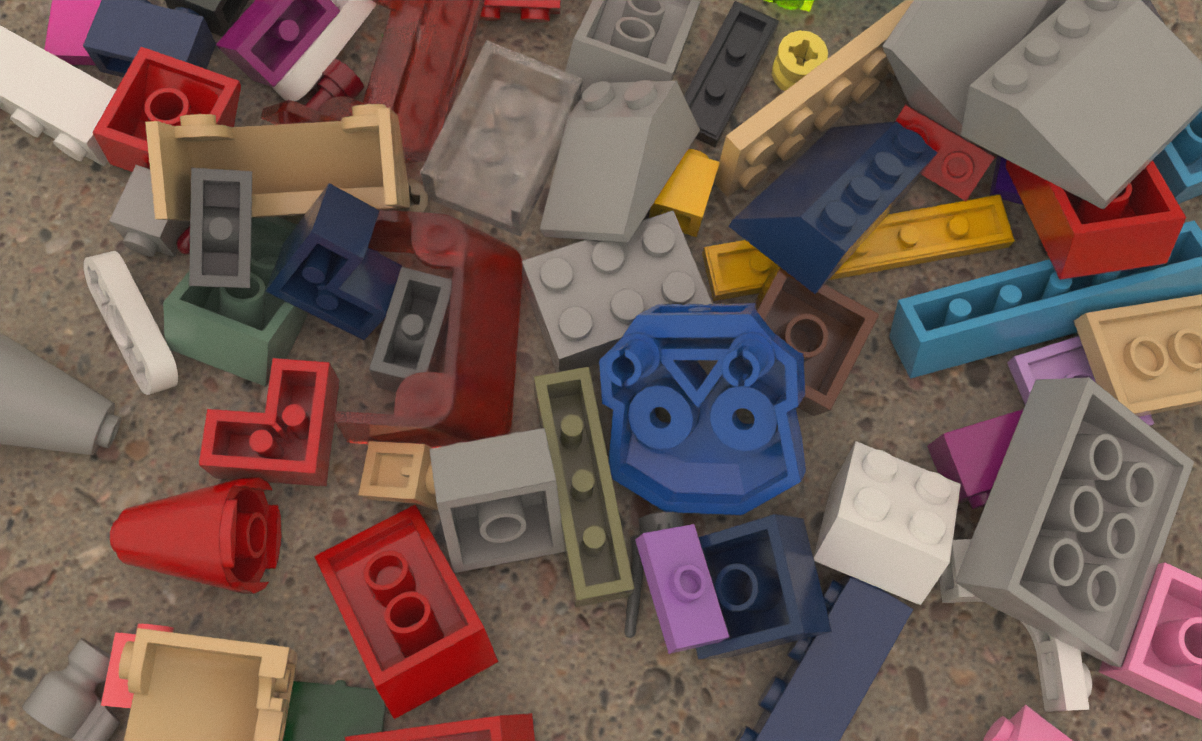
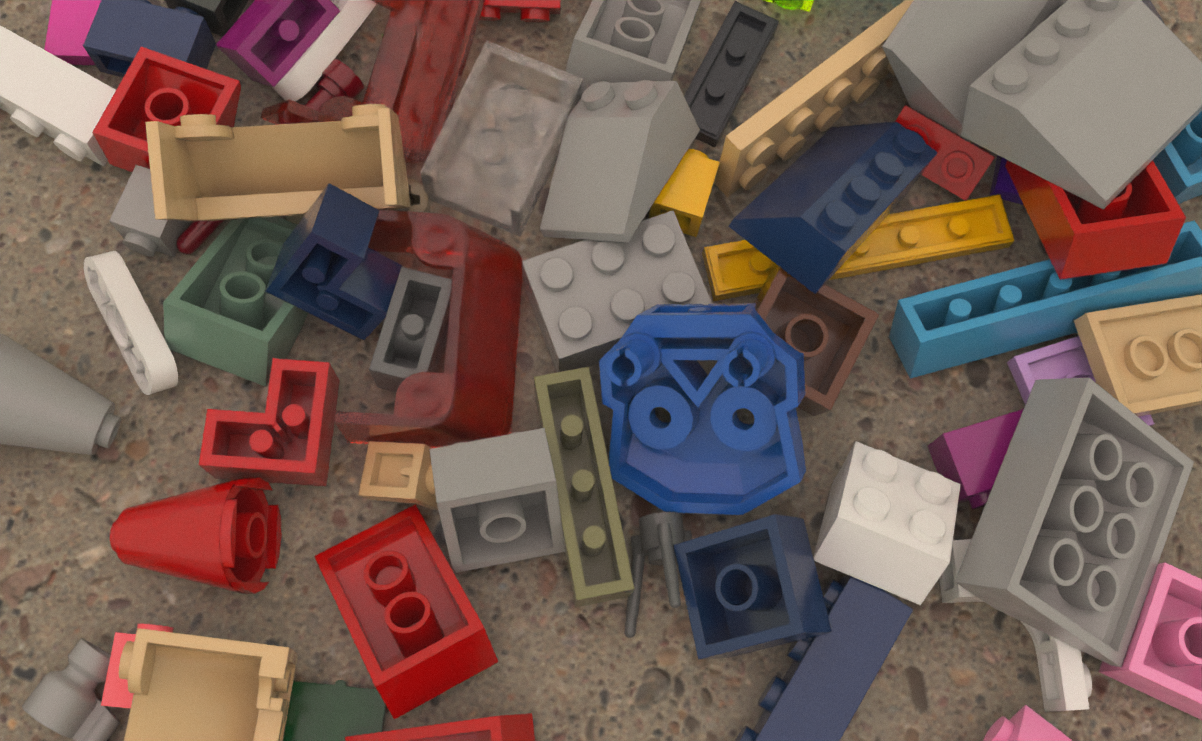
dark grey brick [189,168,252,288] -> none
medium lavender plate [635,524,729,654] -> none
light yellow wheel [772,30,828,91] -> none

